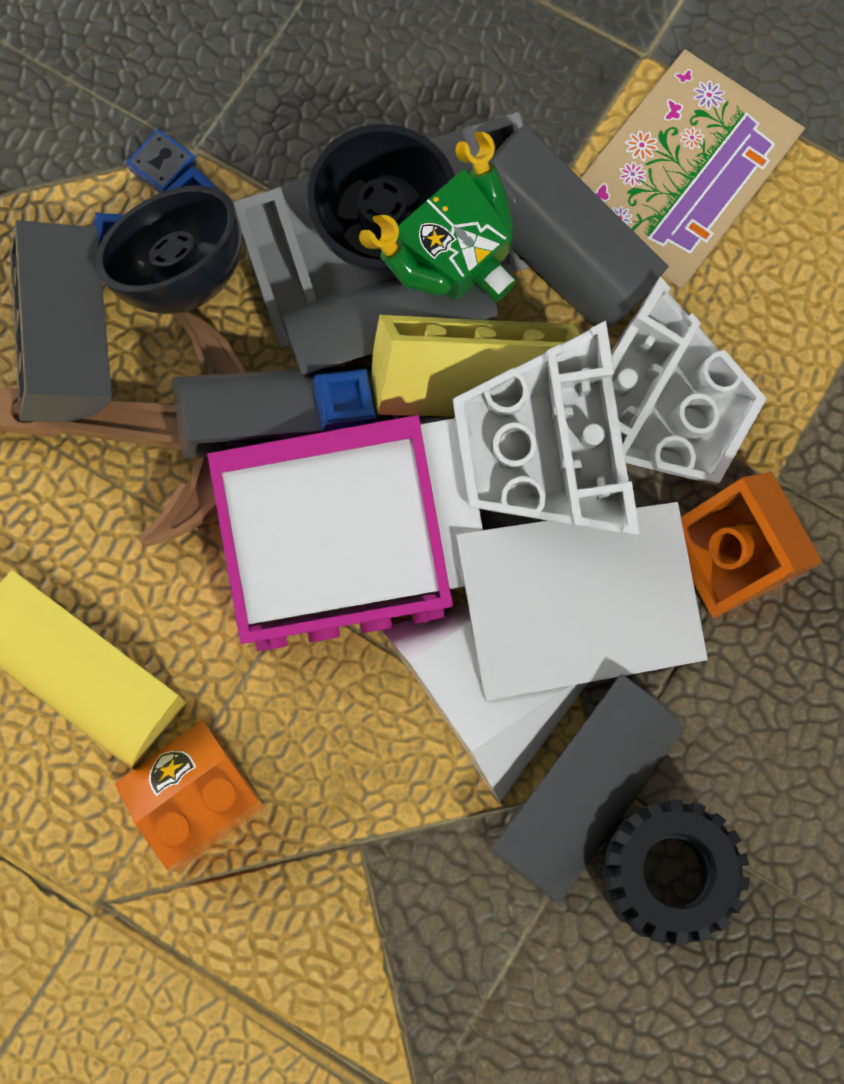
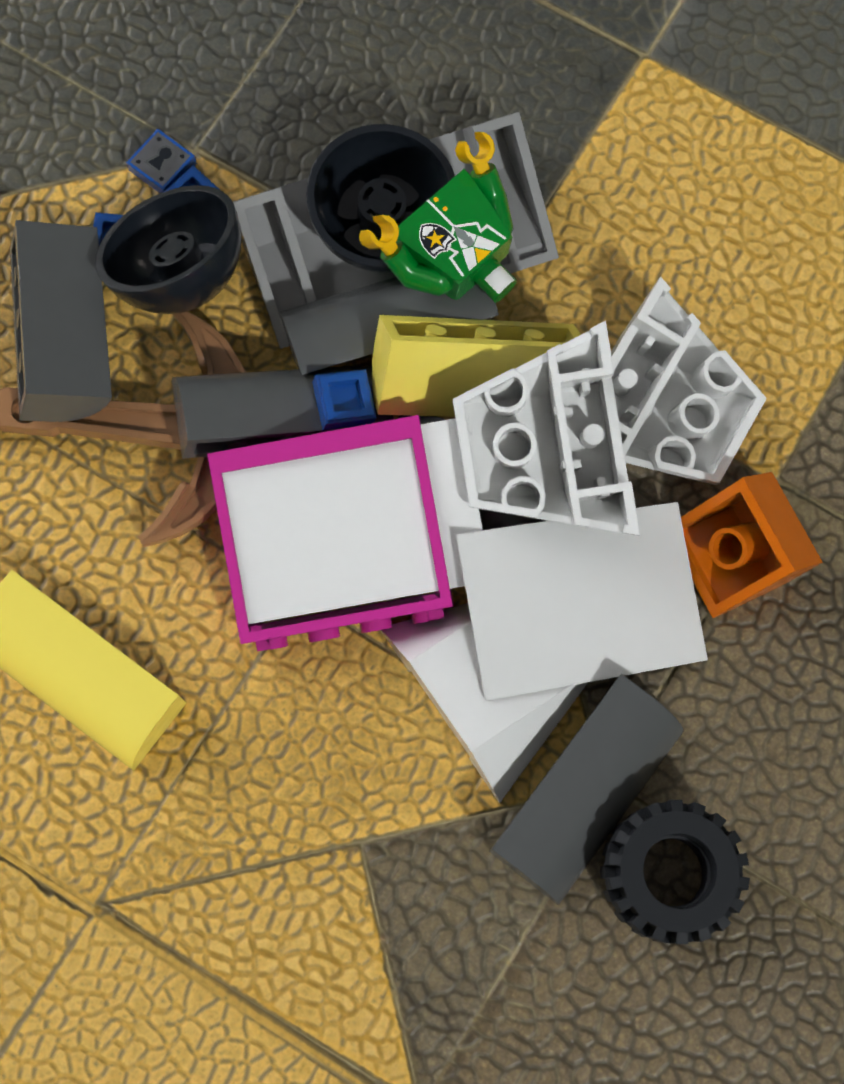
orange slope [115,719,265,872] -> none
dark grey brick [488,124,669,330] -> none
sticker [580,49,805,289] -> none

